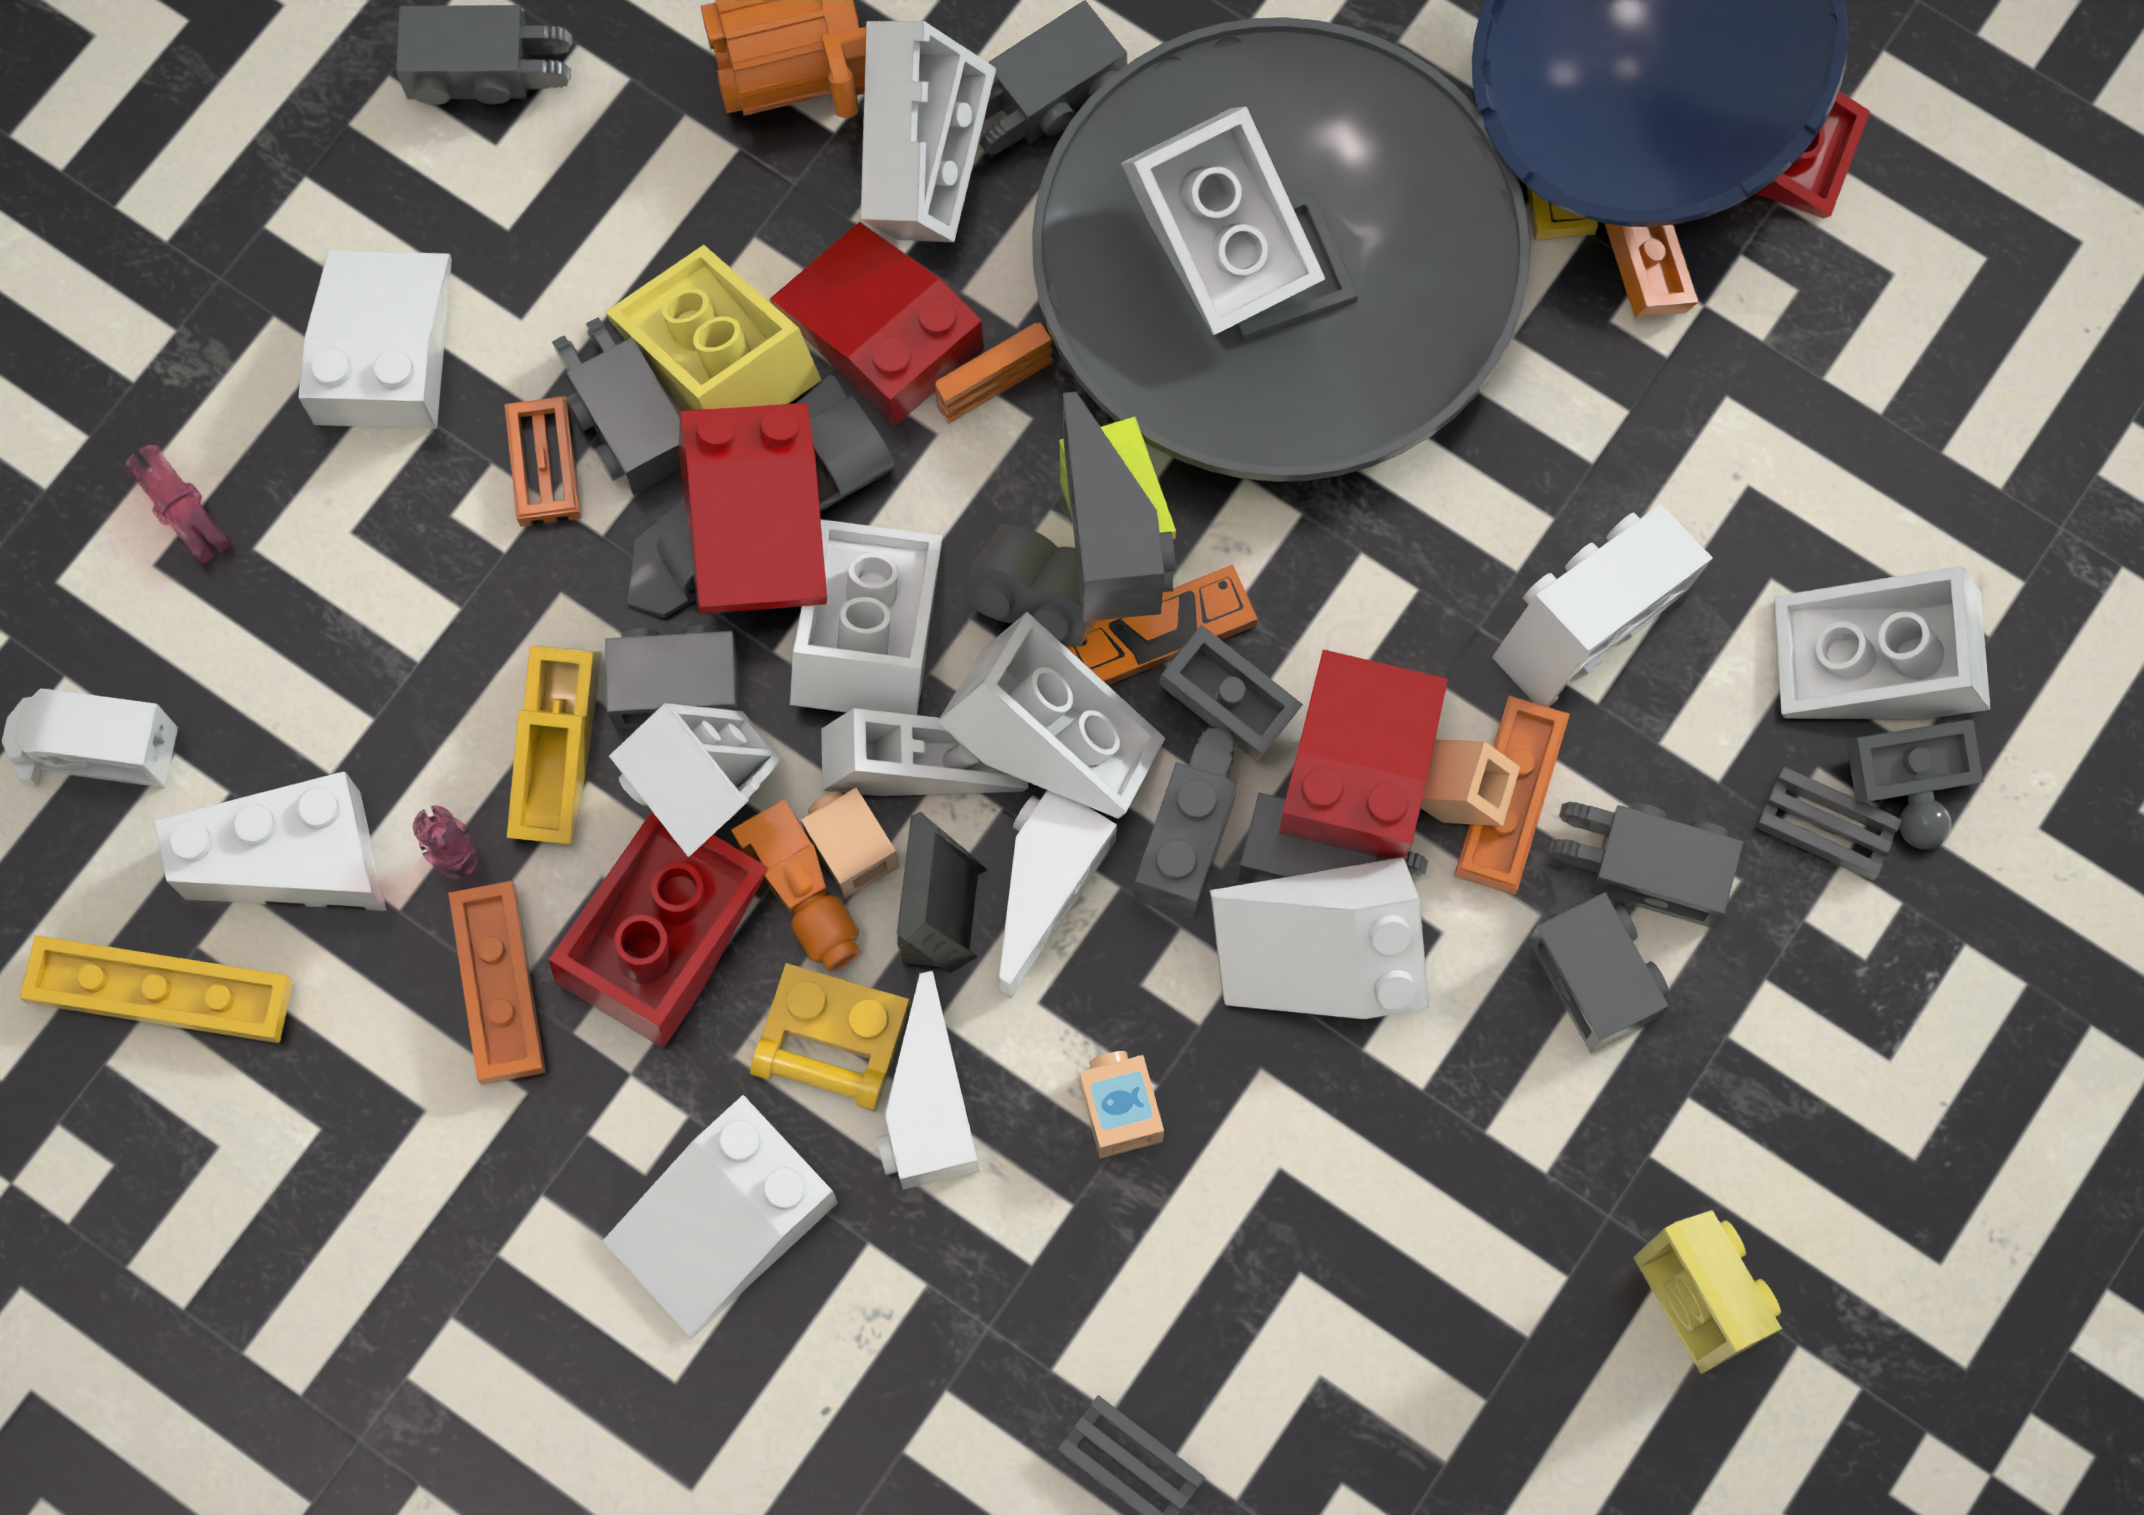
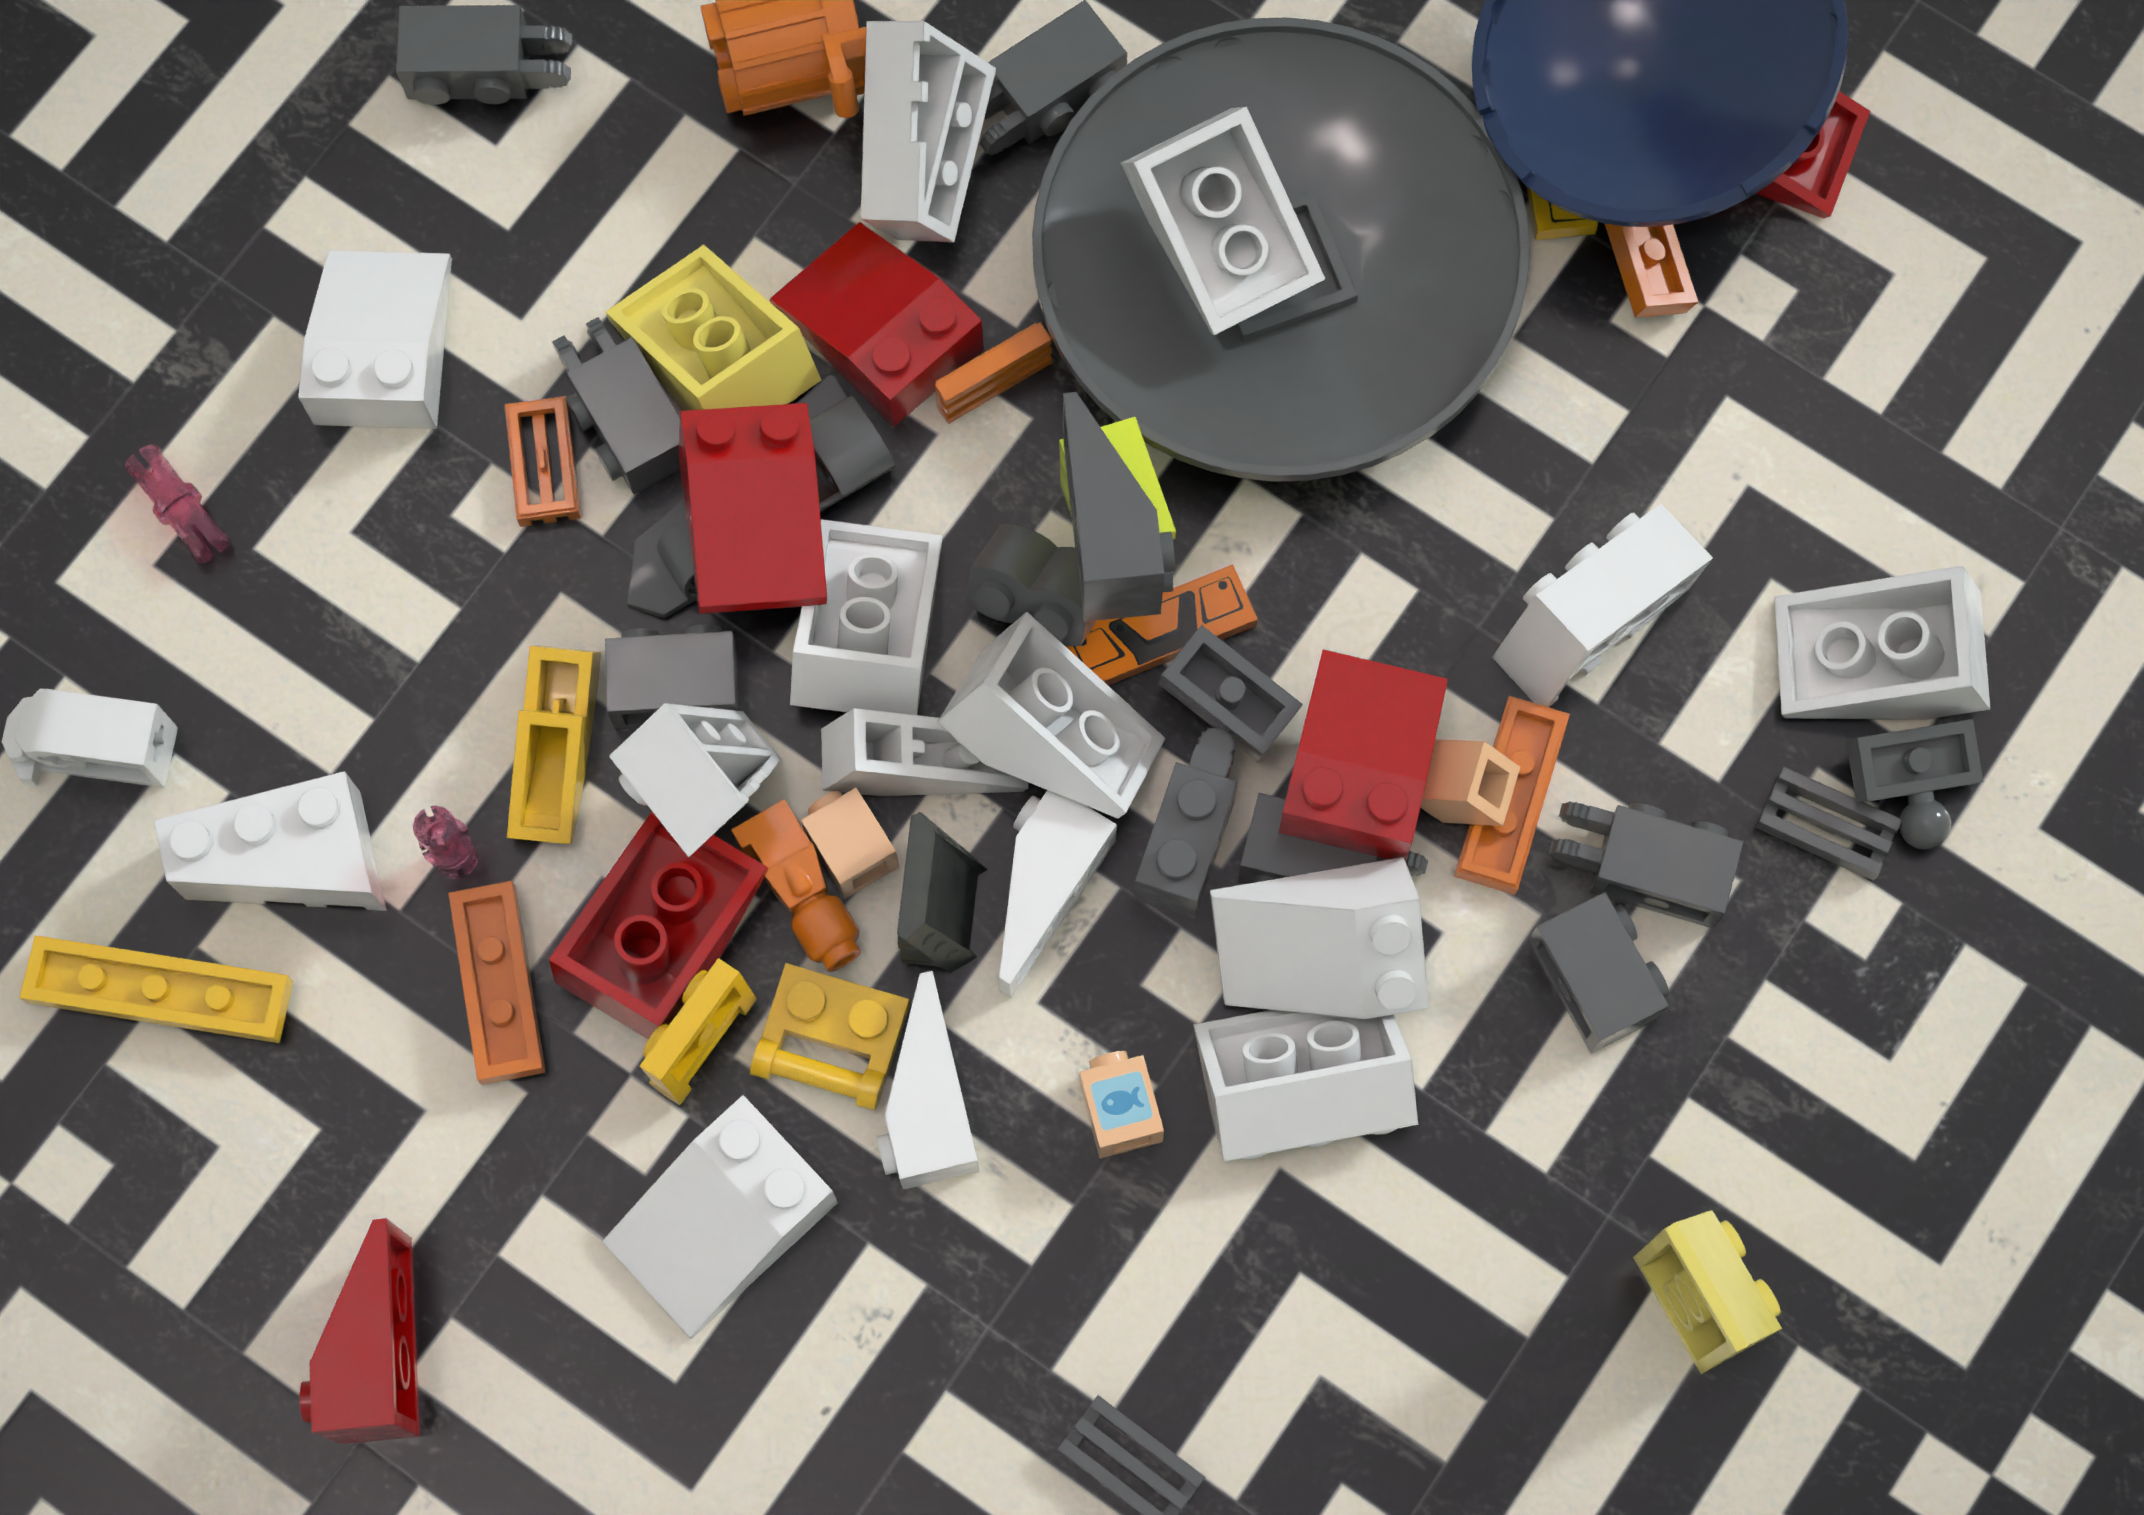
none -> red slope [299,1218,420,1444]
none -> yellow plate [640,958,757,1105]
none -> white slope [1194,1010,1418,1162]

